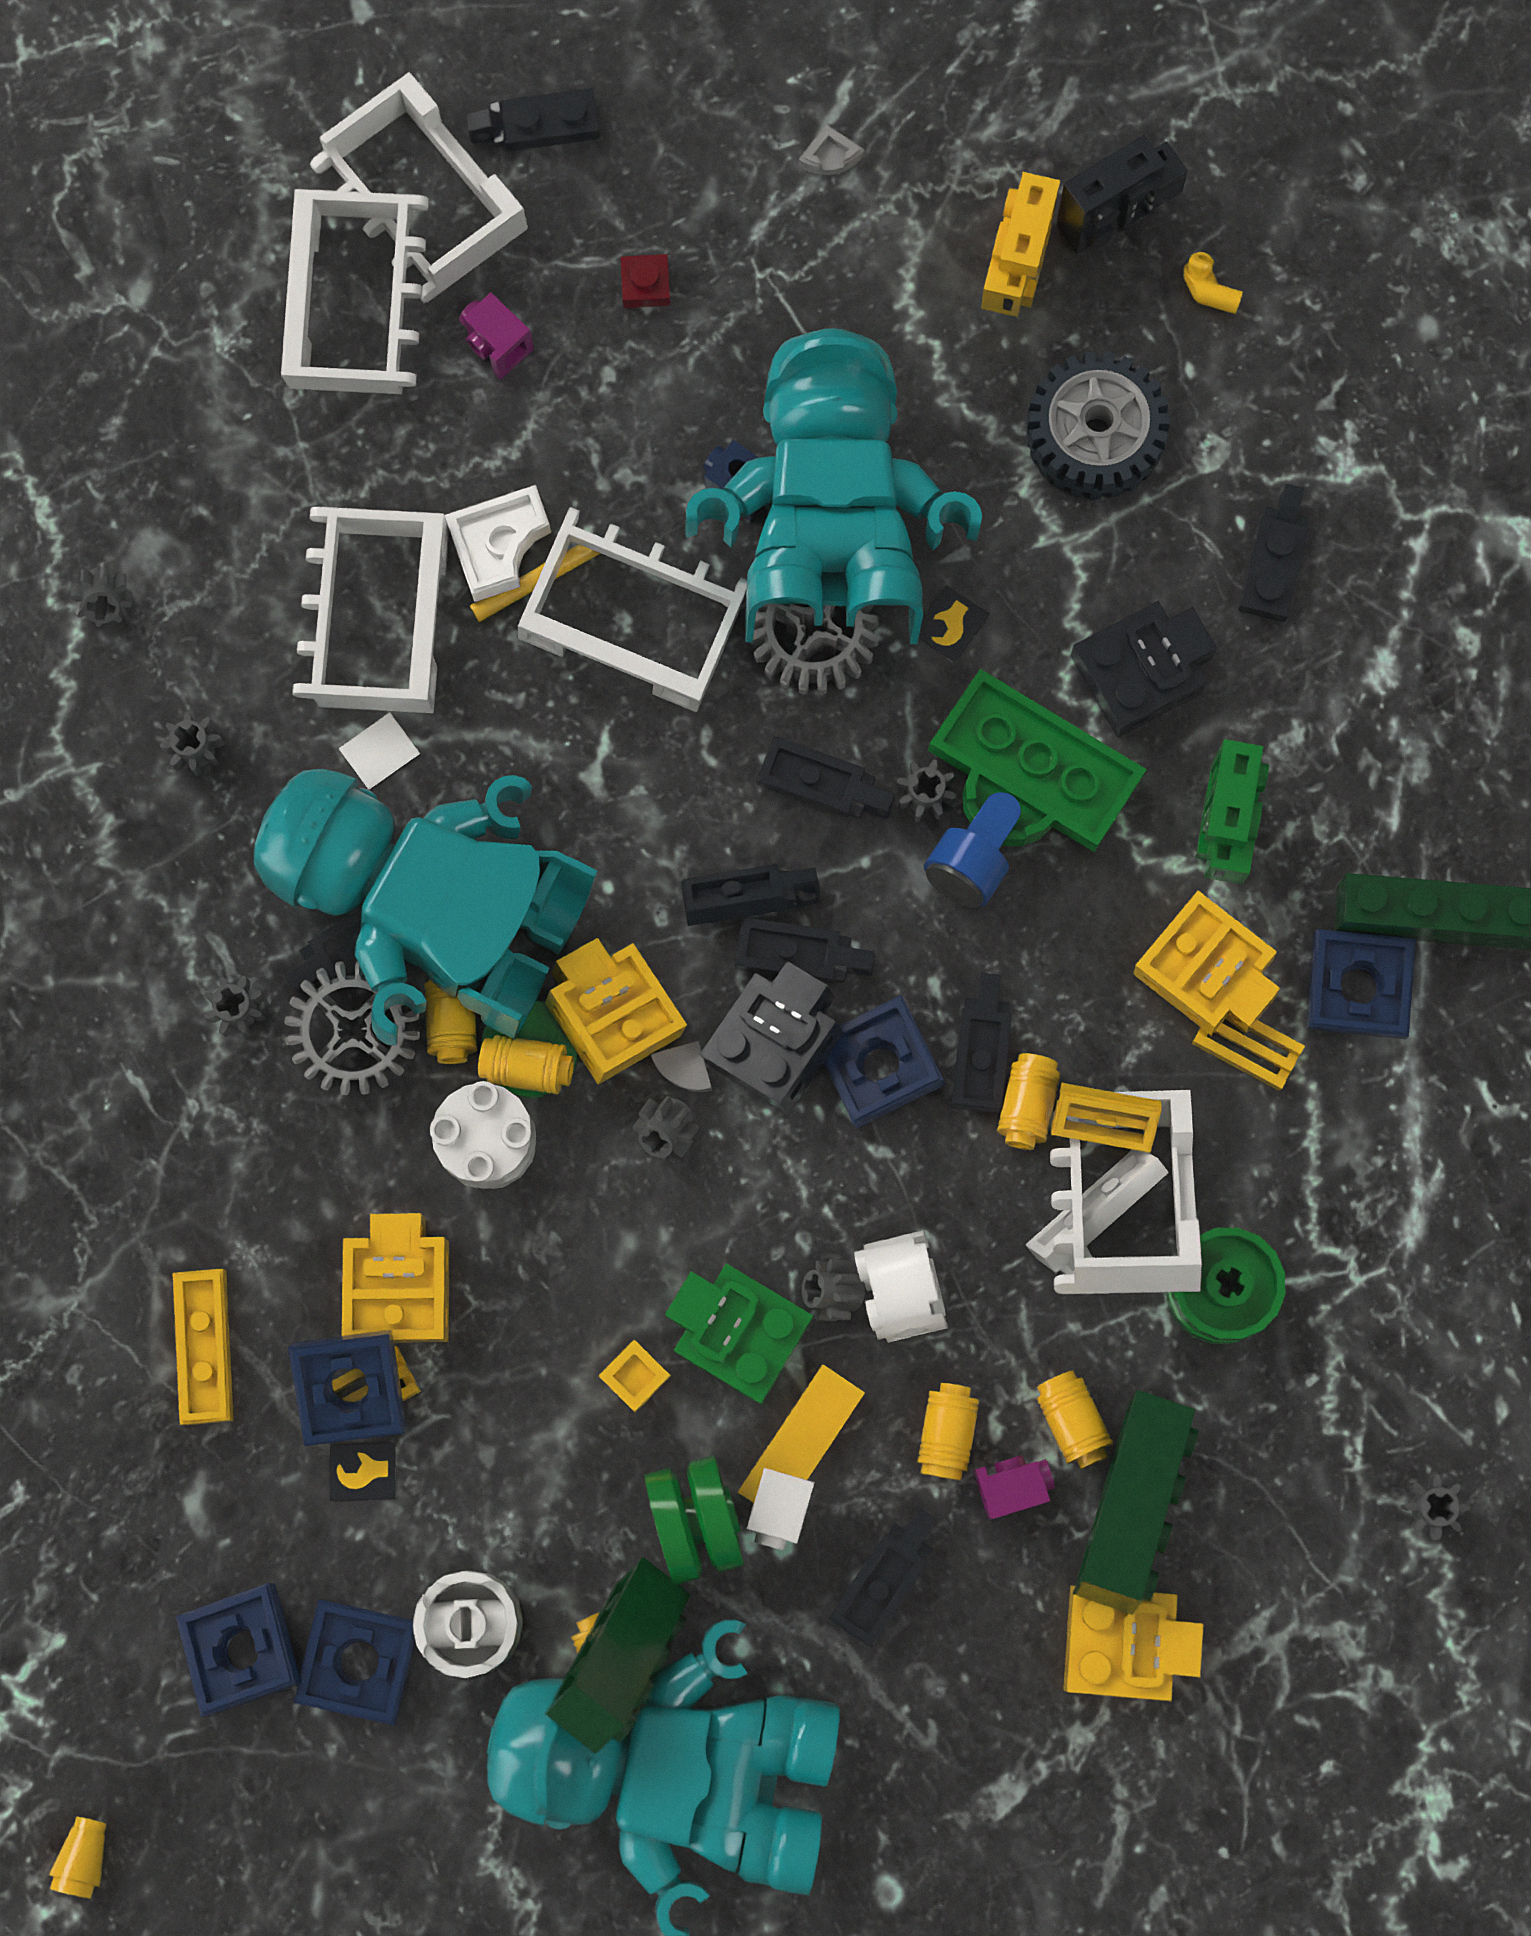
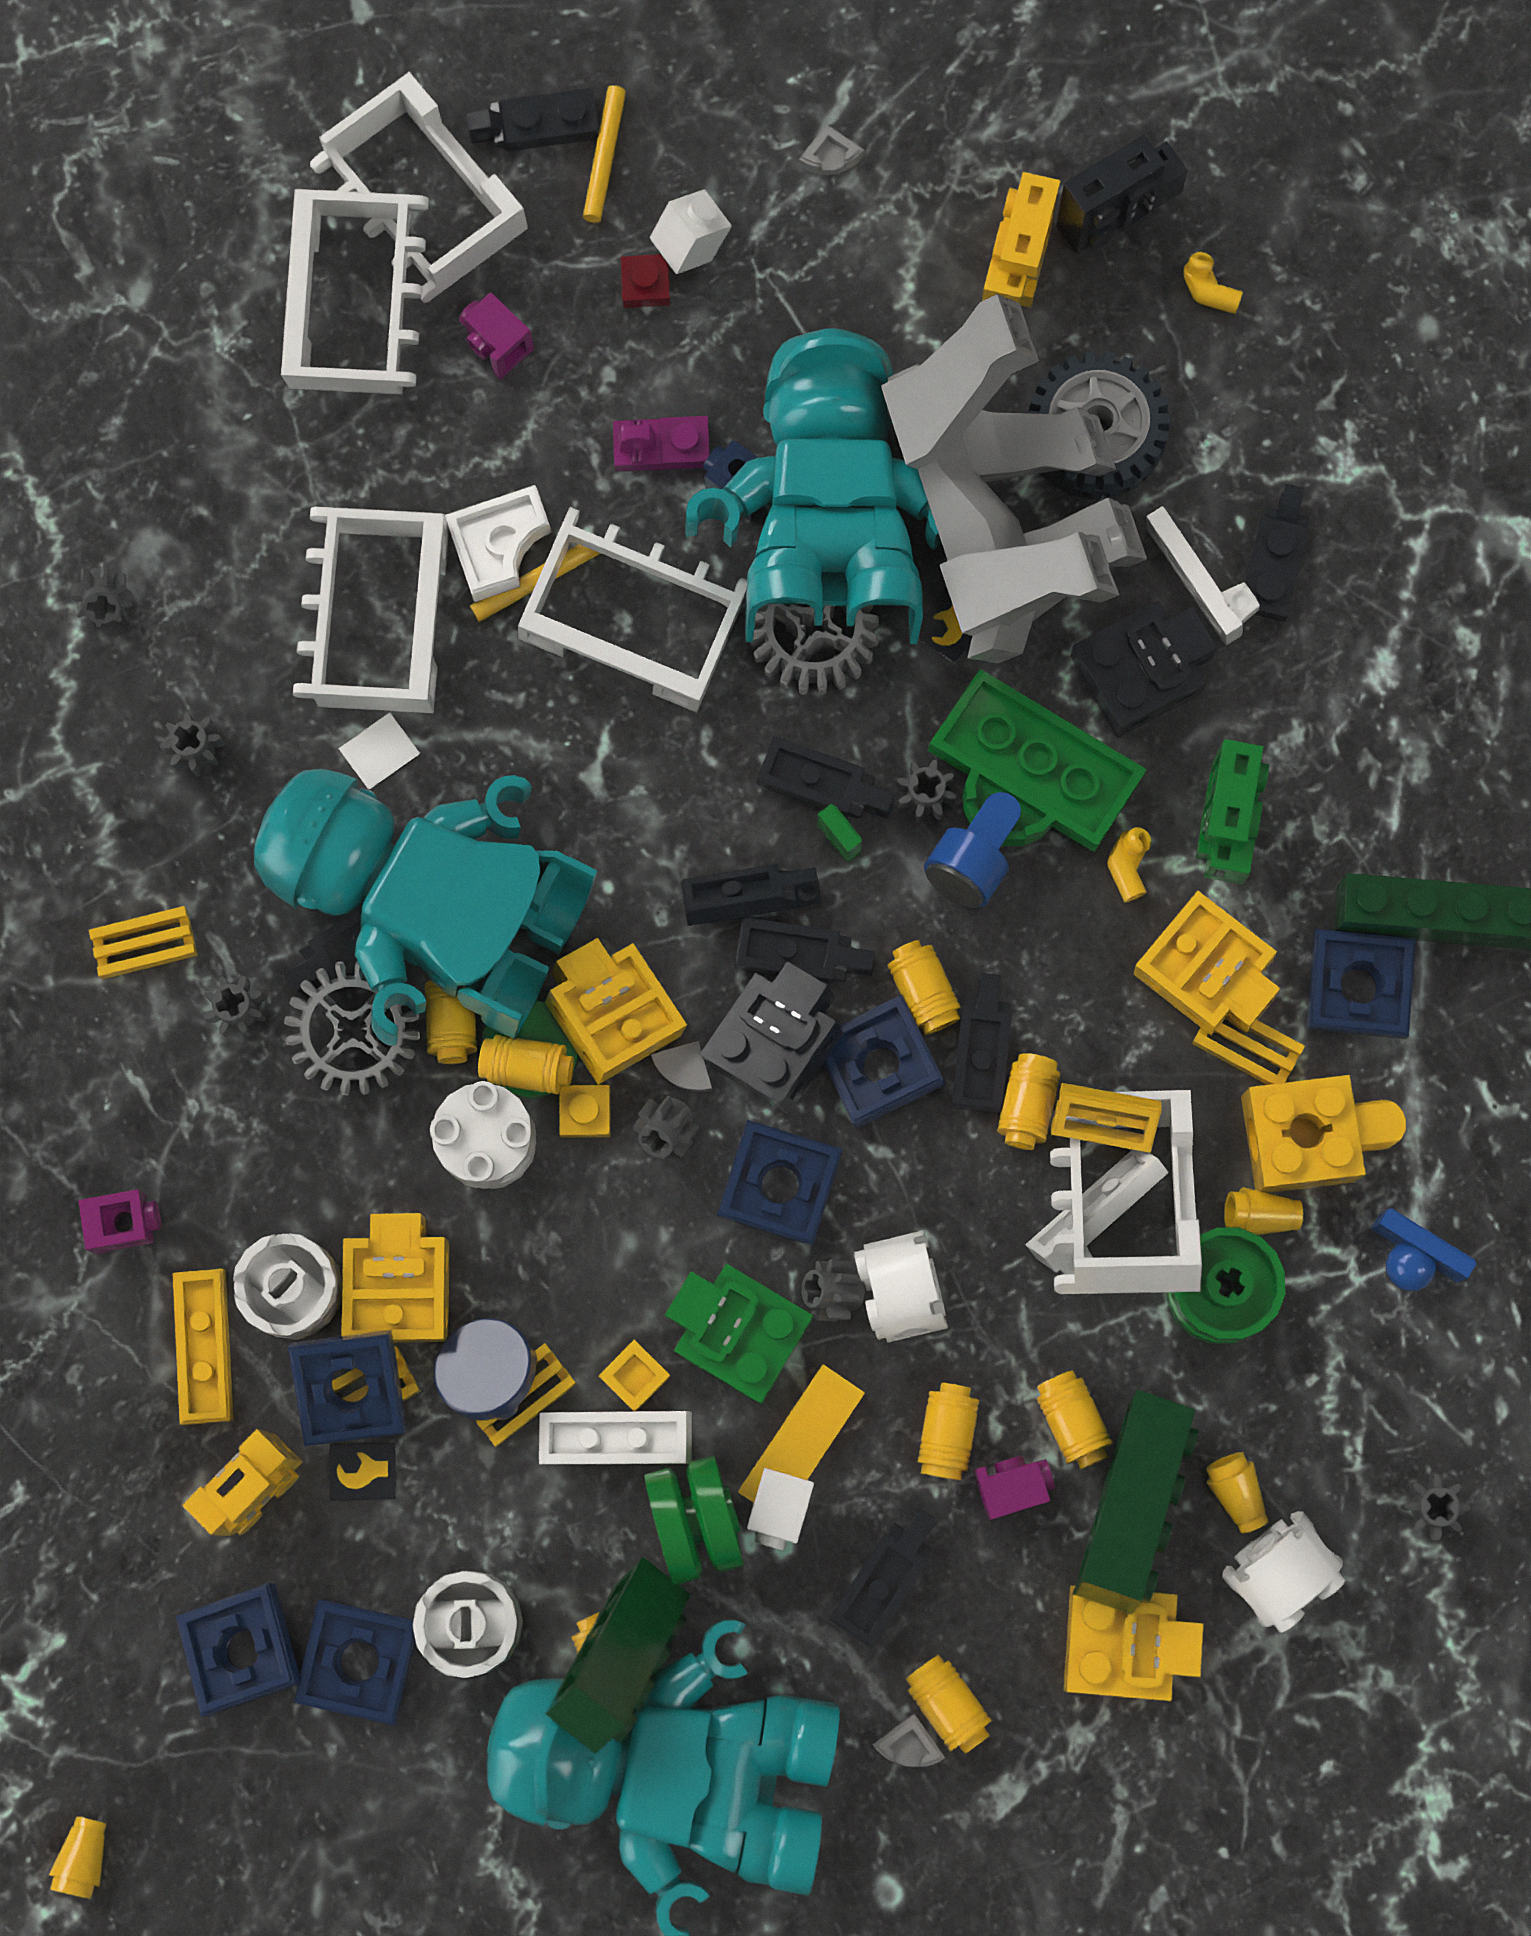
none -> magenta brick [78,1189,161,1255]
none -> yellow tile [89,906,198,980]
none -> yellow piece [182,1429,303,1536]
none -> white brick [233,1234,343,1340]
none -> tile [433,1318,537,1420]
none -> yellow tile [476,1343,577,1447]
none -> white hinge [539,1411,692,1465]
none -> yellow plate [559,1085,611,1138]
none -> yellow bar [583,86,626,223]
none -> magenta hinge [613,416,710,472]
none -> white brick [650,189,732,274]
none -> dark blue piece [717,1120,843,1246]
none -> green tile [818,804,862,863]
none -> light grey tile [872,1714,945,1767]
none -> light grey animal [881,294,1147,663]
none -> yellow head [887,940,961,1035]
none -> yellow head [906,1654,992,1754]
none -> yellow arm [1107,827,1151,903]
none -> white hinge [1146,506,1260,646]
none -> yellow cone [1206,1452,1269,1533]
none -> white brick [1222,1511,1345,1633]
none -> yellow cone [1224,1187,1303,1235]
none -> yellow brick [1241,1075,1406,1193]
none -> blue tile [1371,1208,1477,1291]

